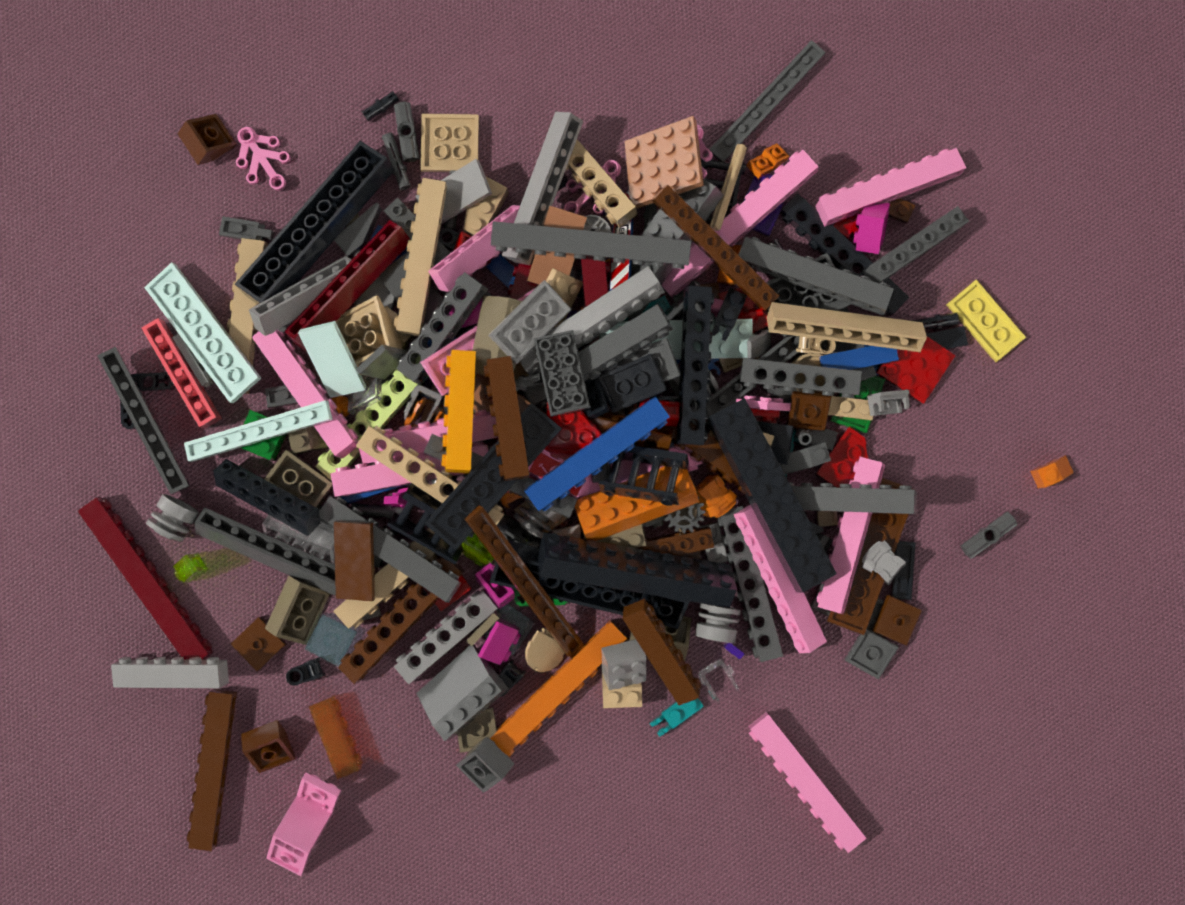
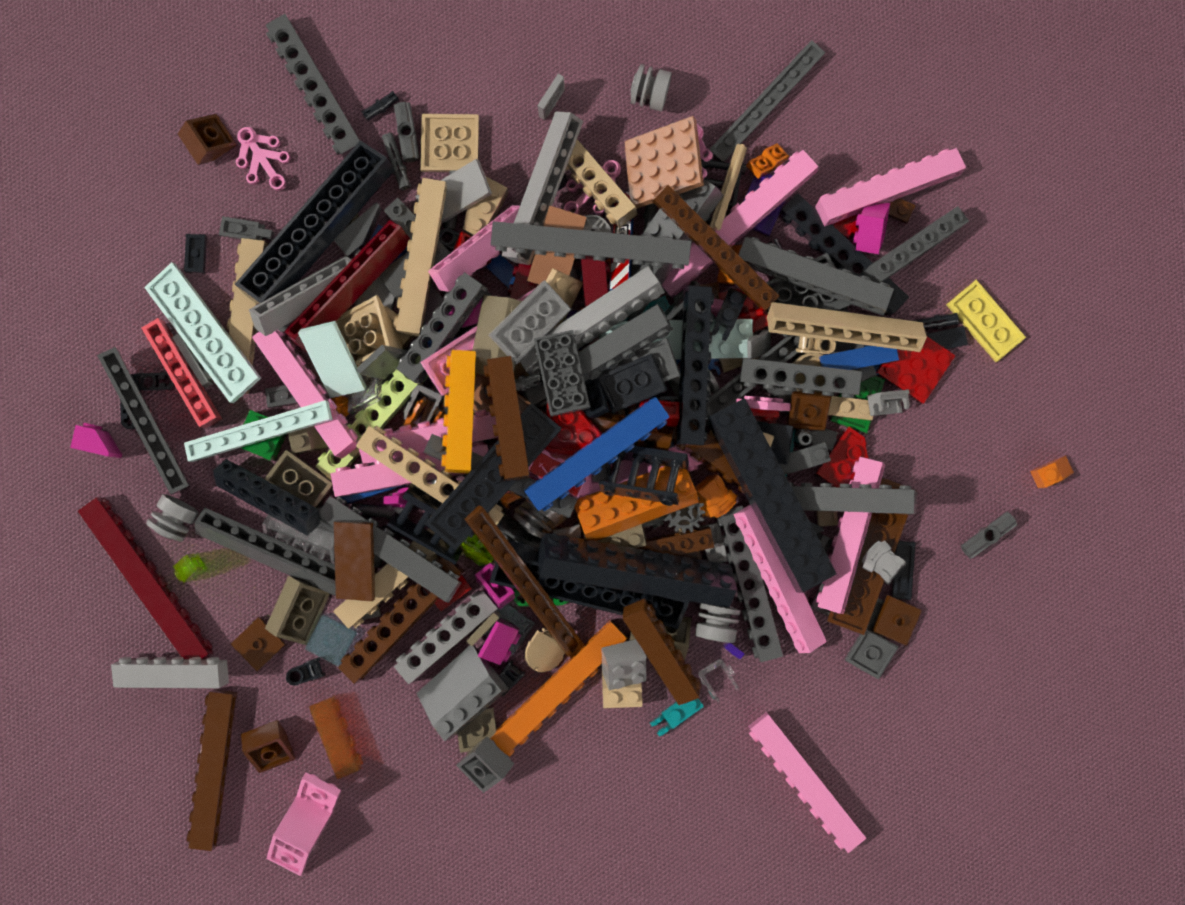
none -> dark pink slope [70,423,122,458]
none -> black plate [184,234,207,274]
none -> dark grey brick [266,14,360,158]
none -> light grey tile [537,73,565,120]
none -> light grey wheel [630,64,672,112]

